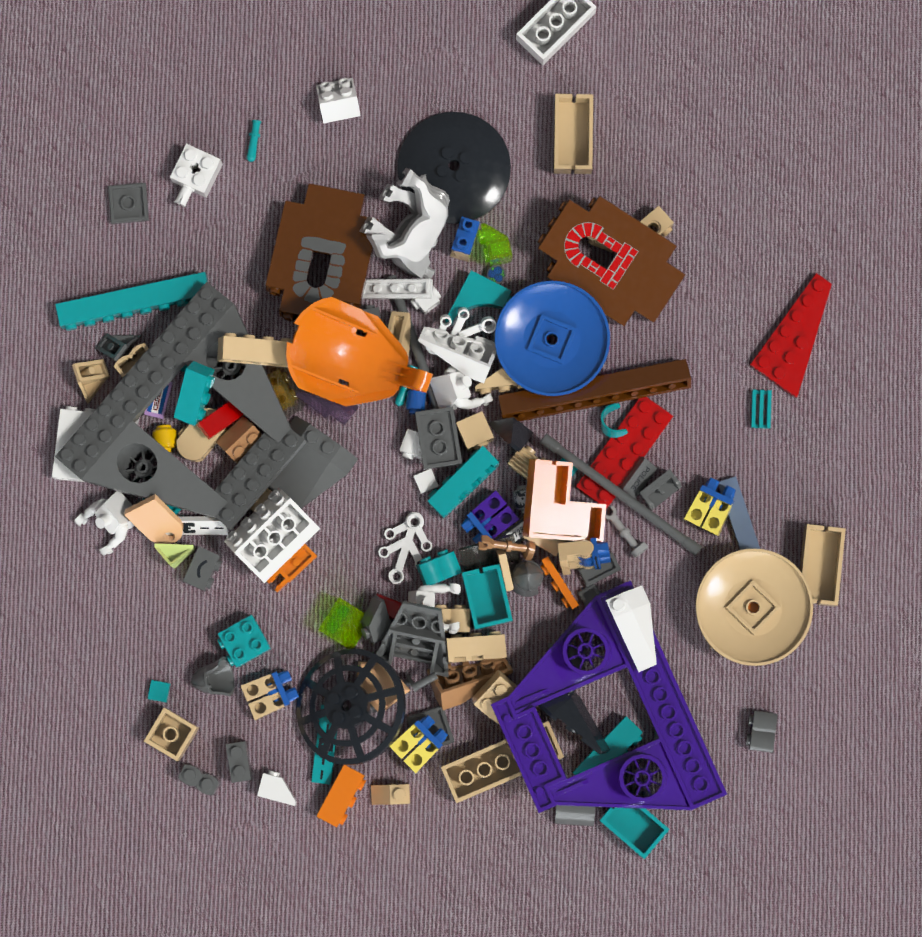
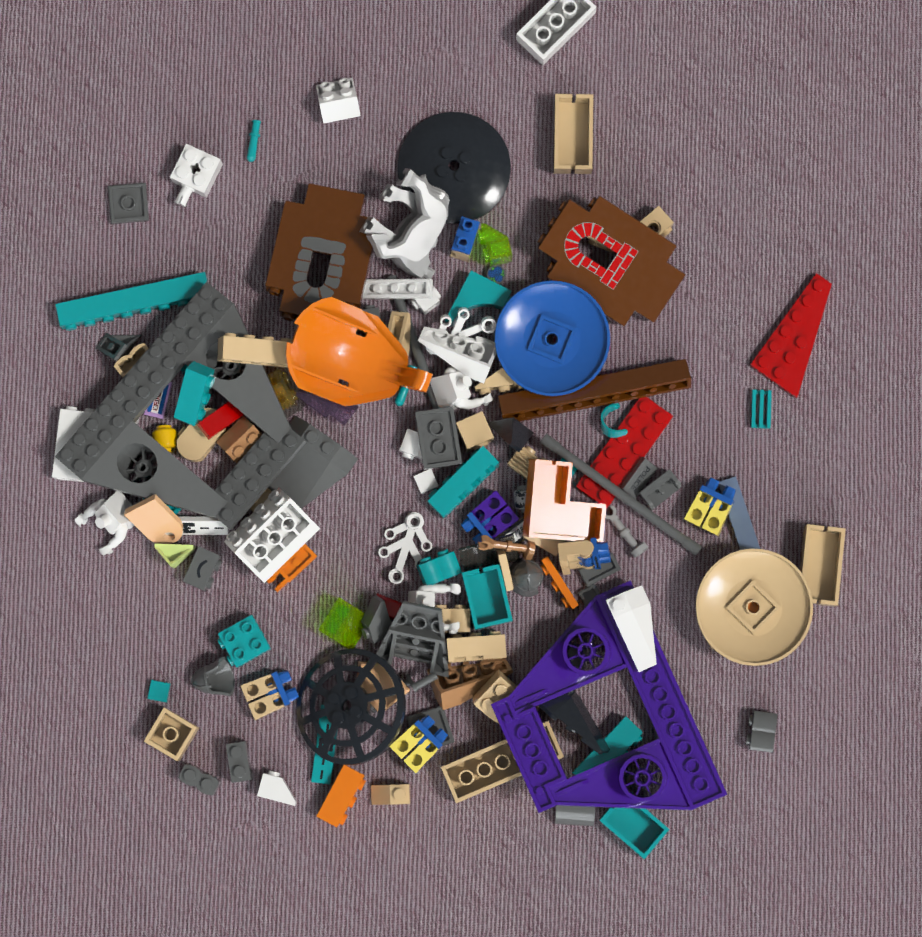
tan slope [72,359,110,404] -> none
blue brick [406,389,426,415] -> none

